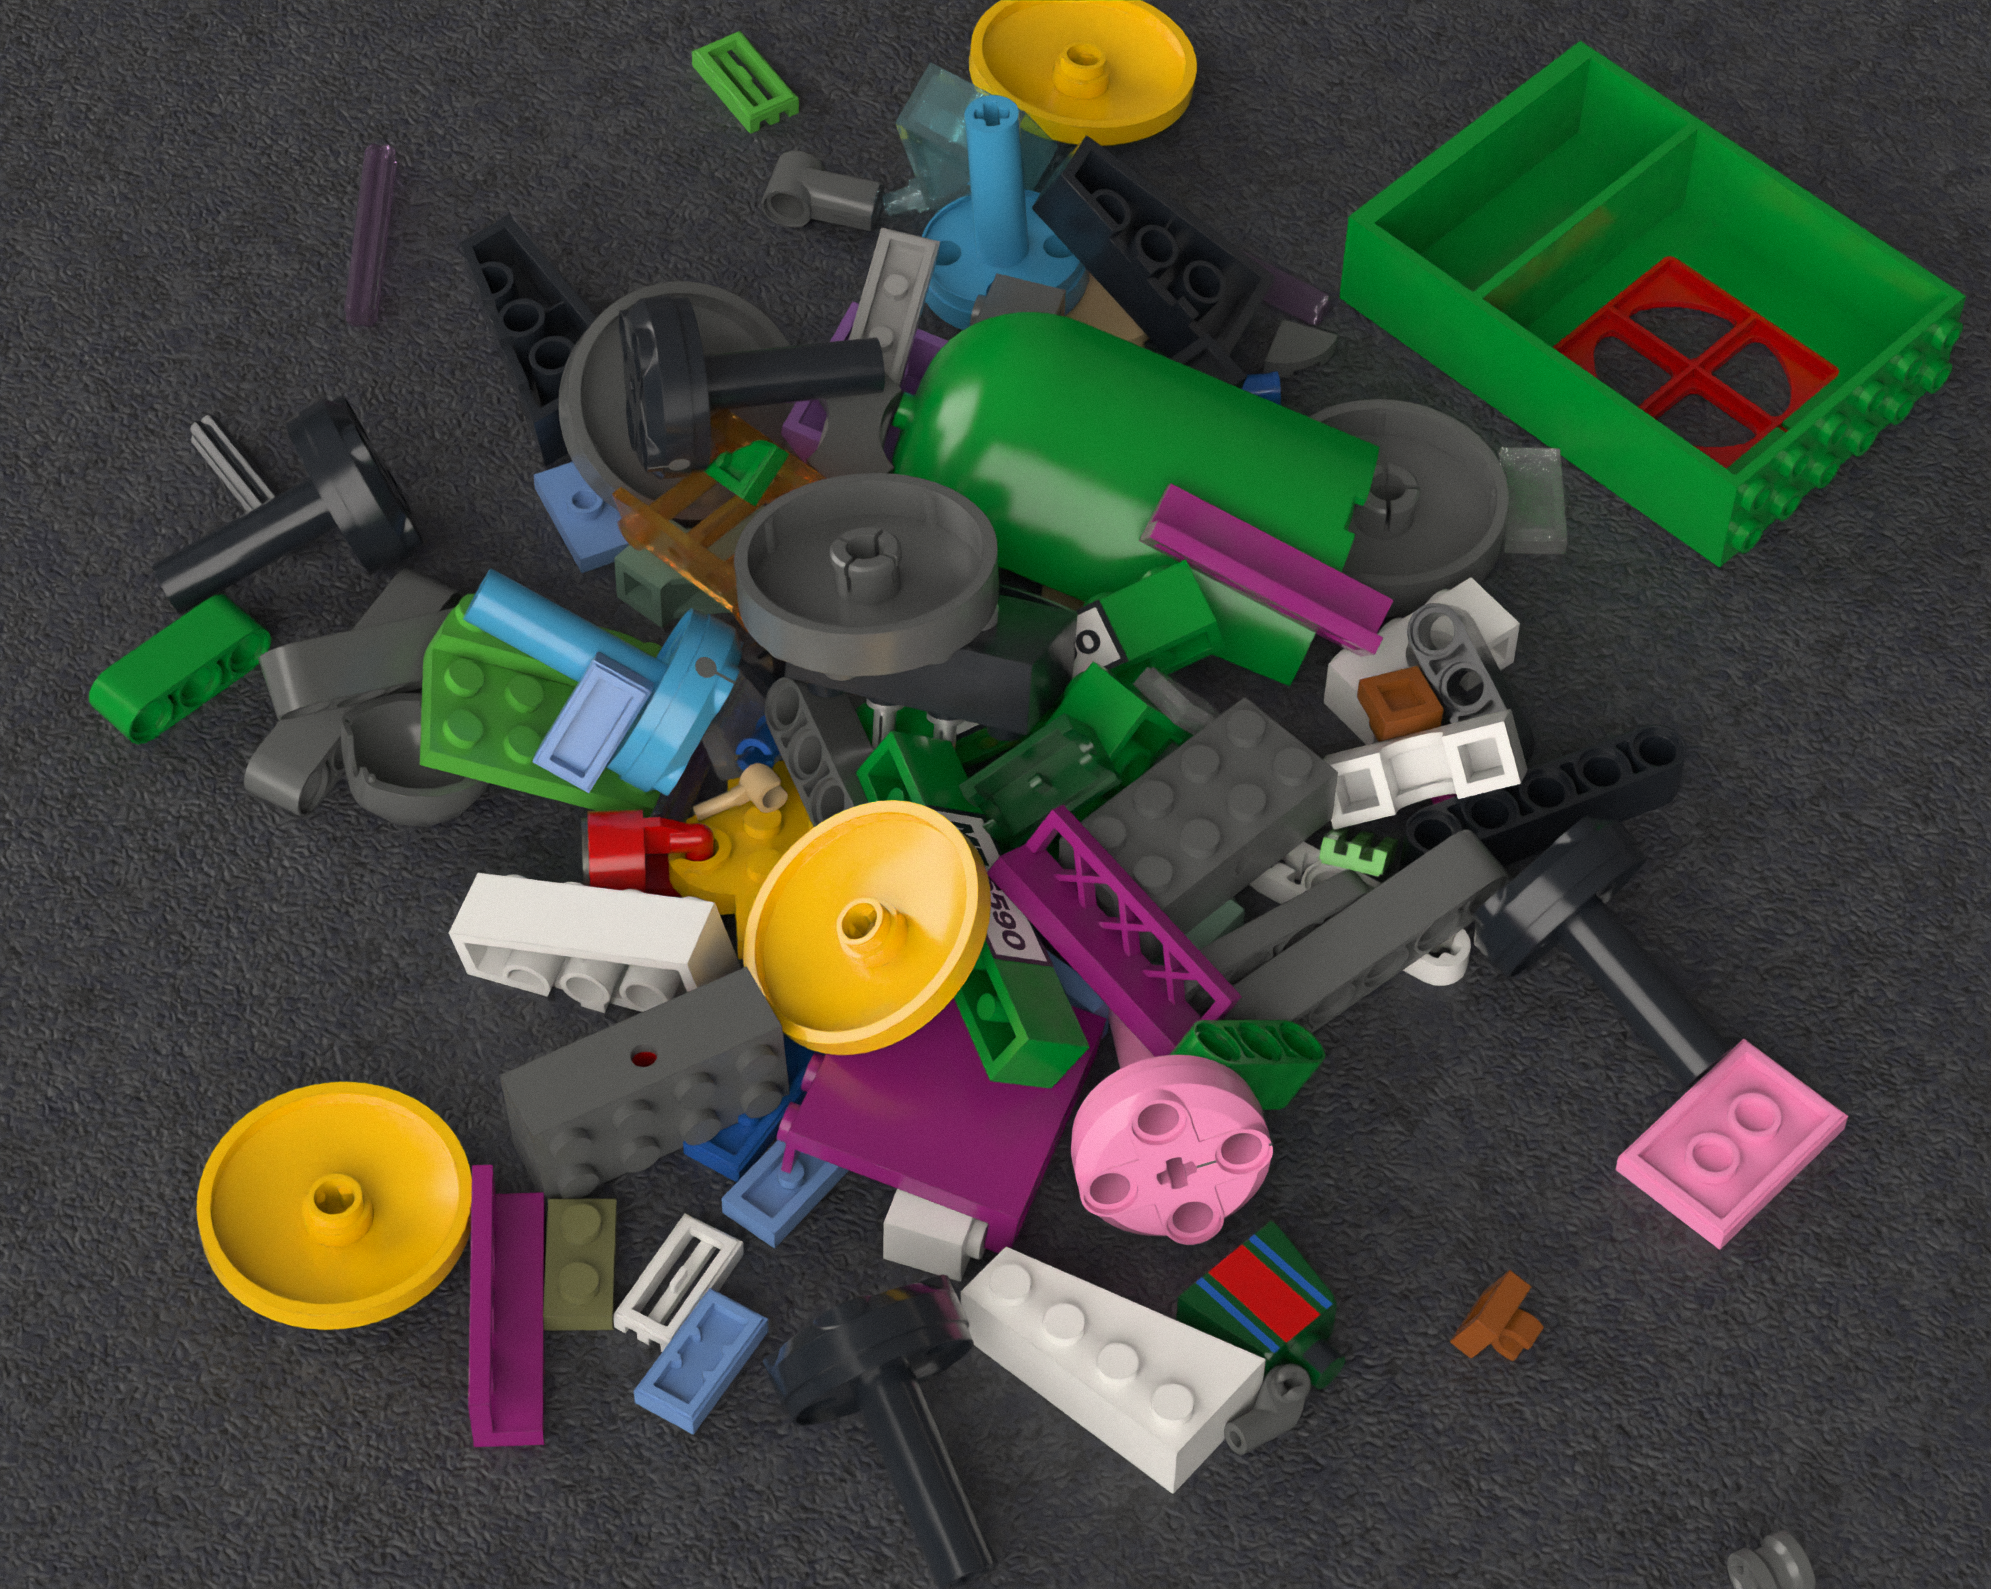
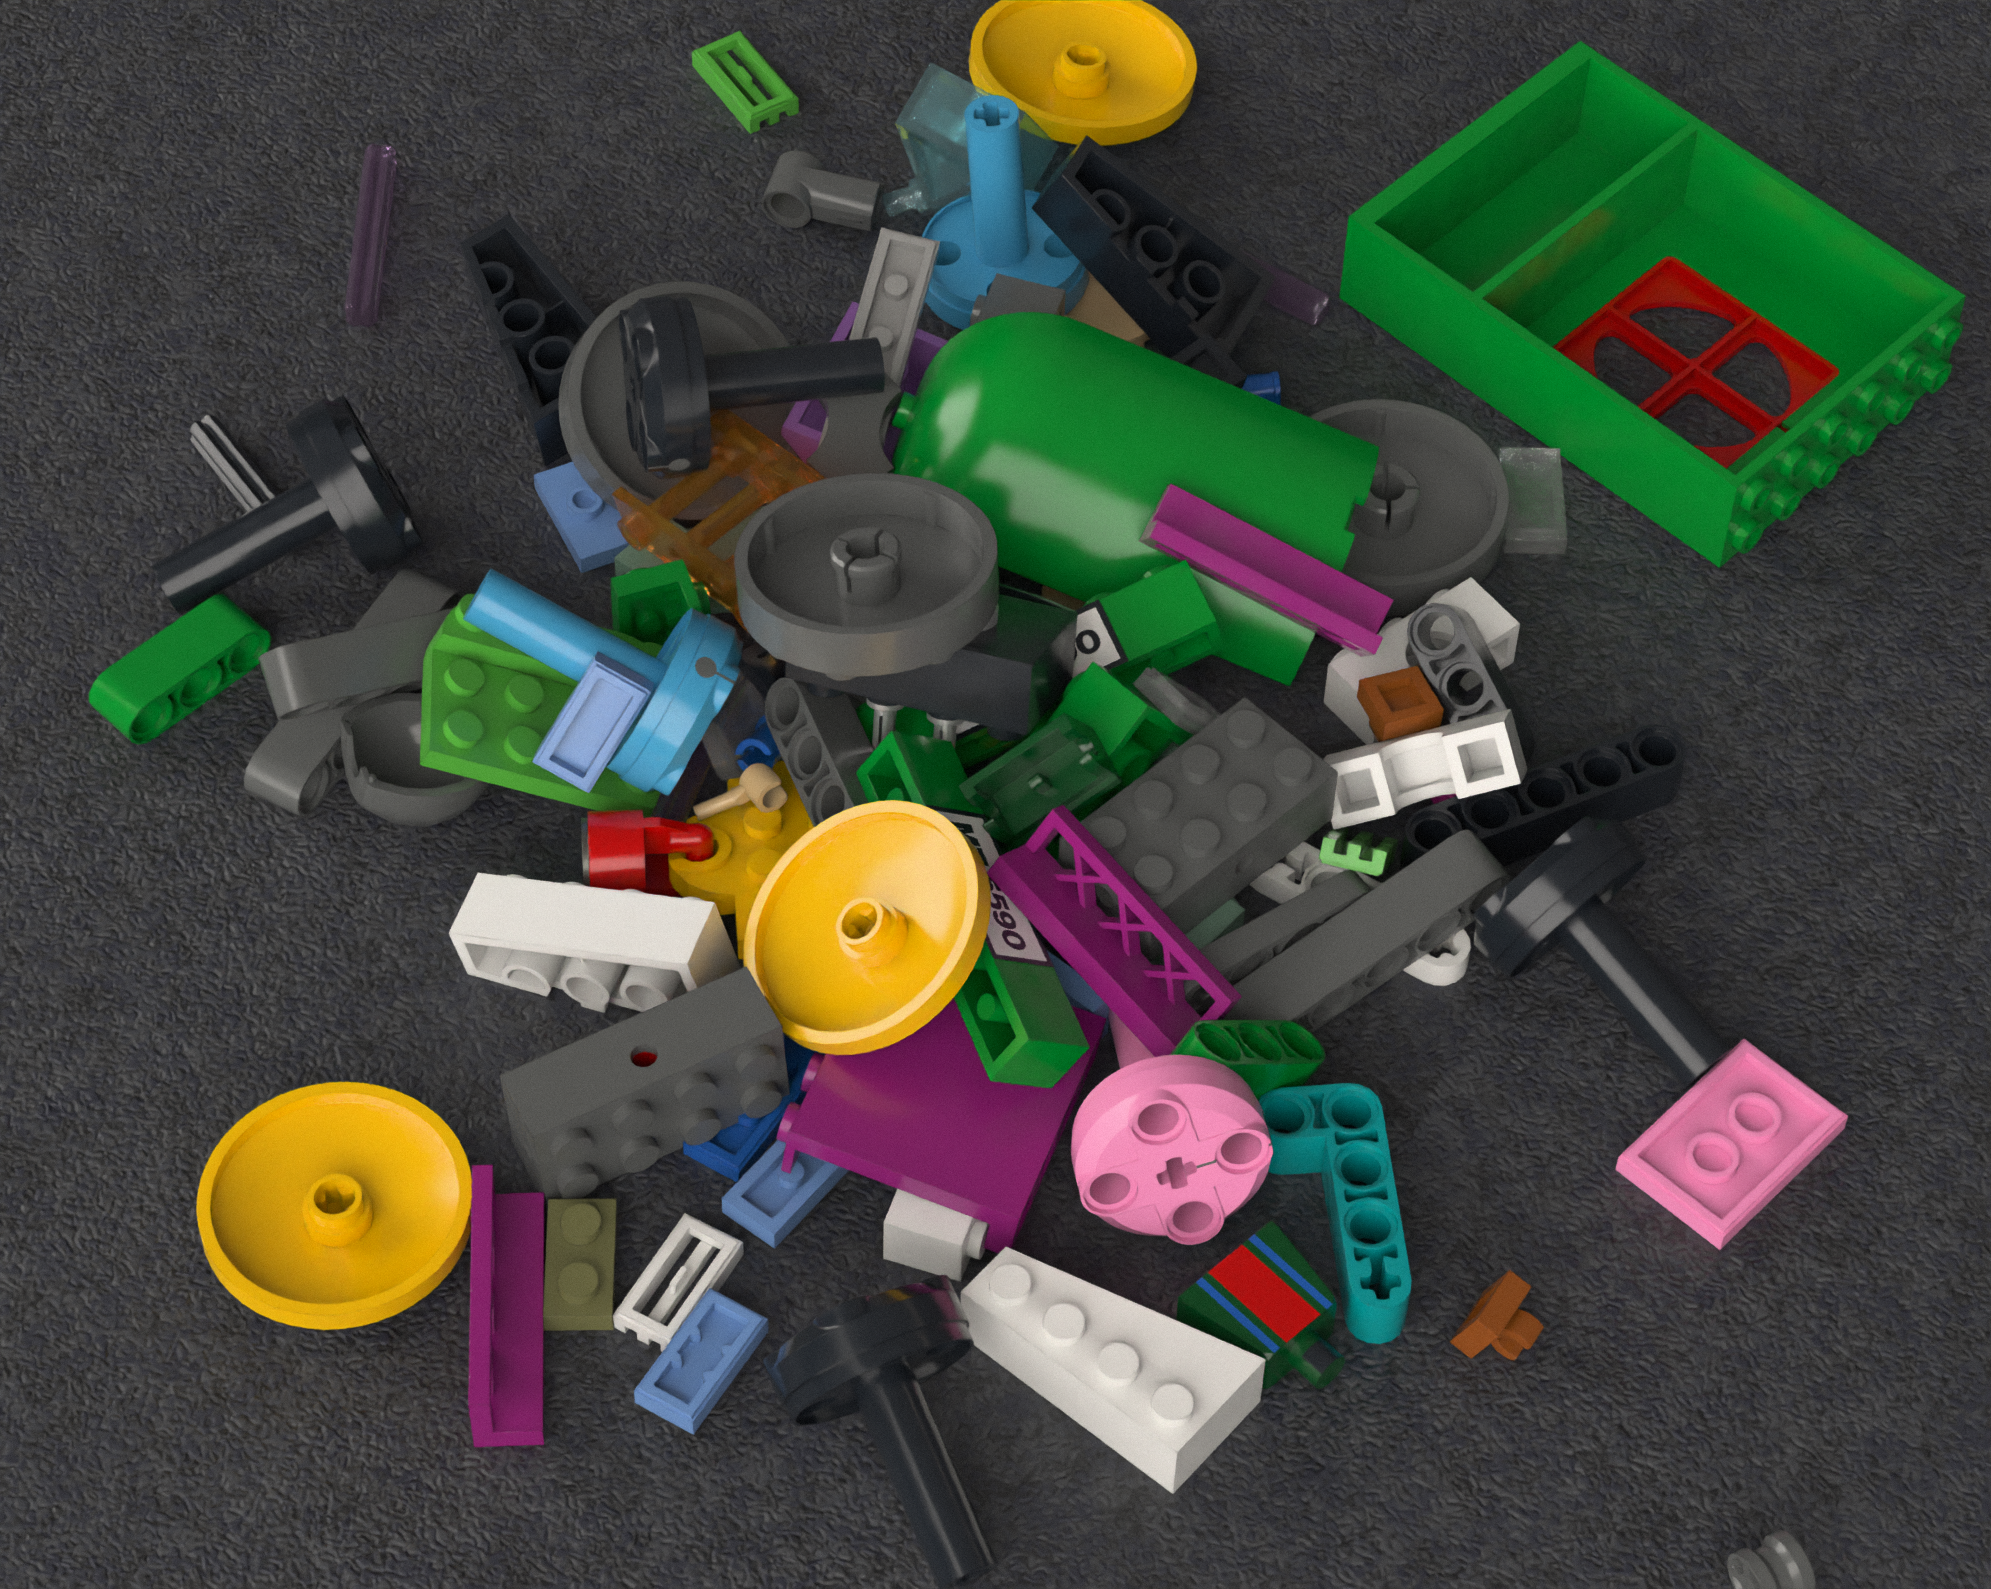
green tile [705,440,790,506] -> none
dark grey arm [1224,1363,1311,1455] -> none
dark grey tile [1263,319,1338,377] -> none
none -> green bracket [610,559,711,647]
none -> teal beam [1259,1083,1412,1344]

